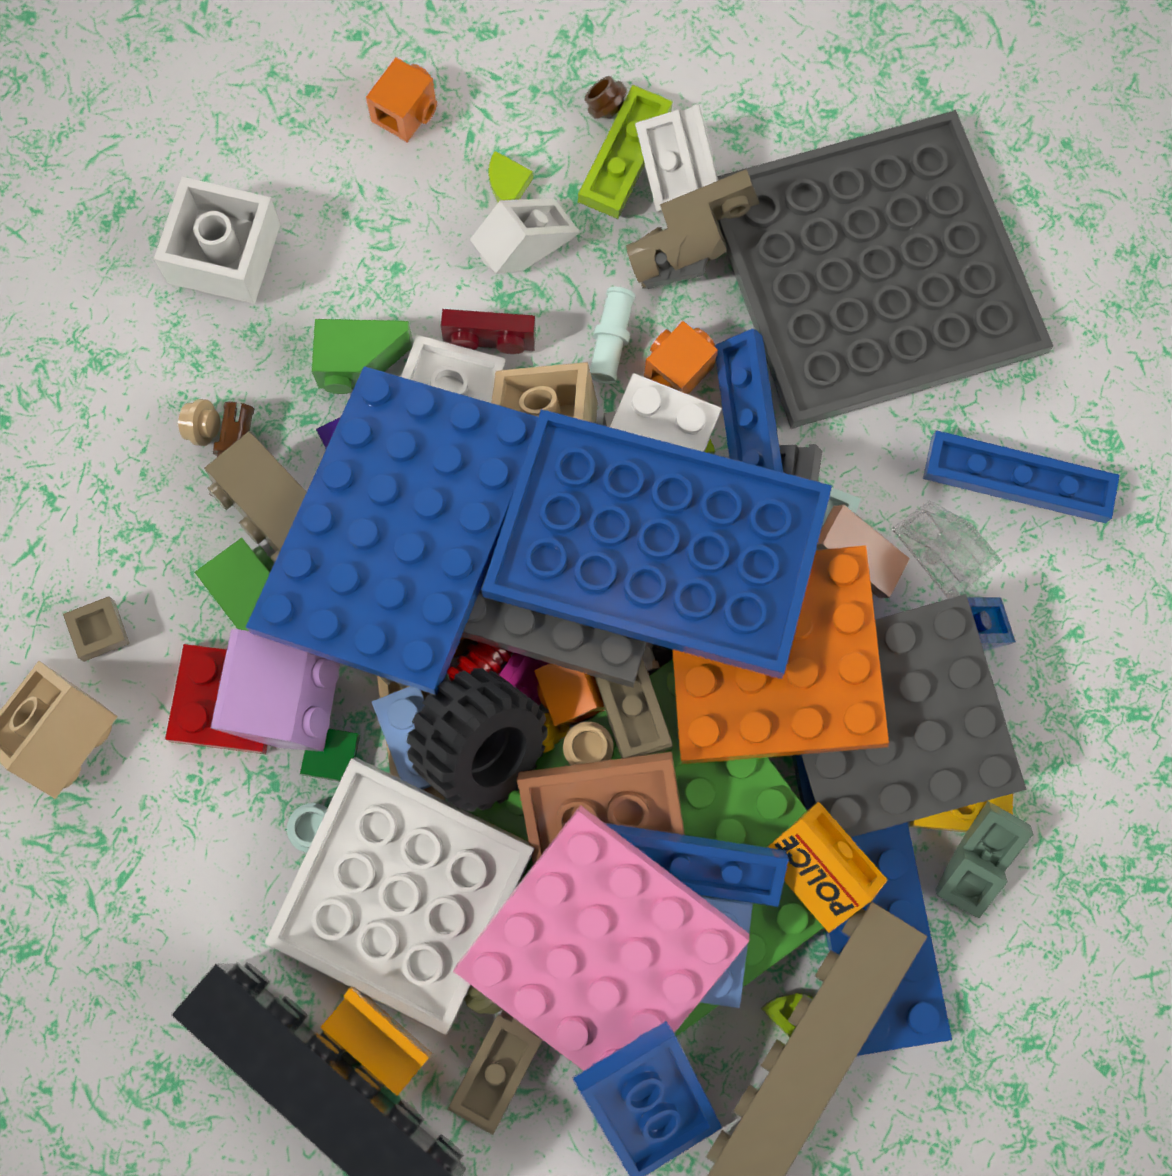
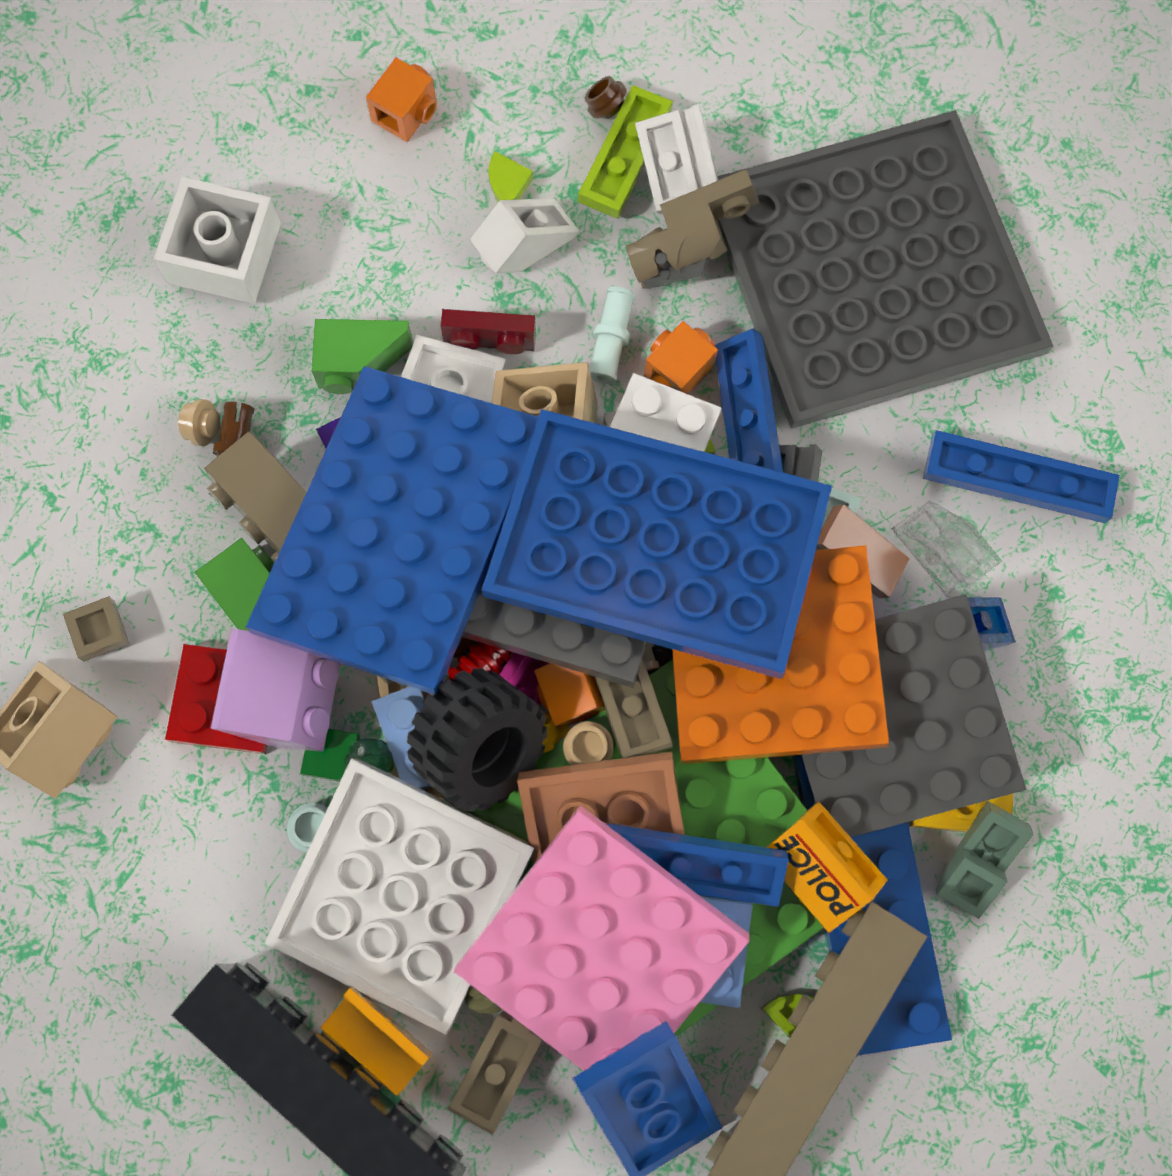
none -> clear green plate [344,738,395,773]

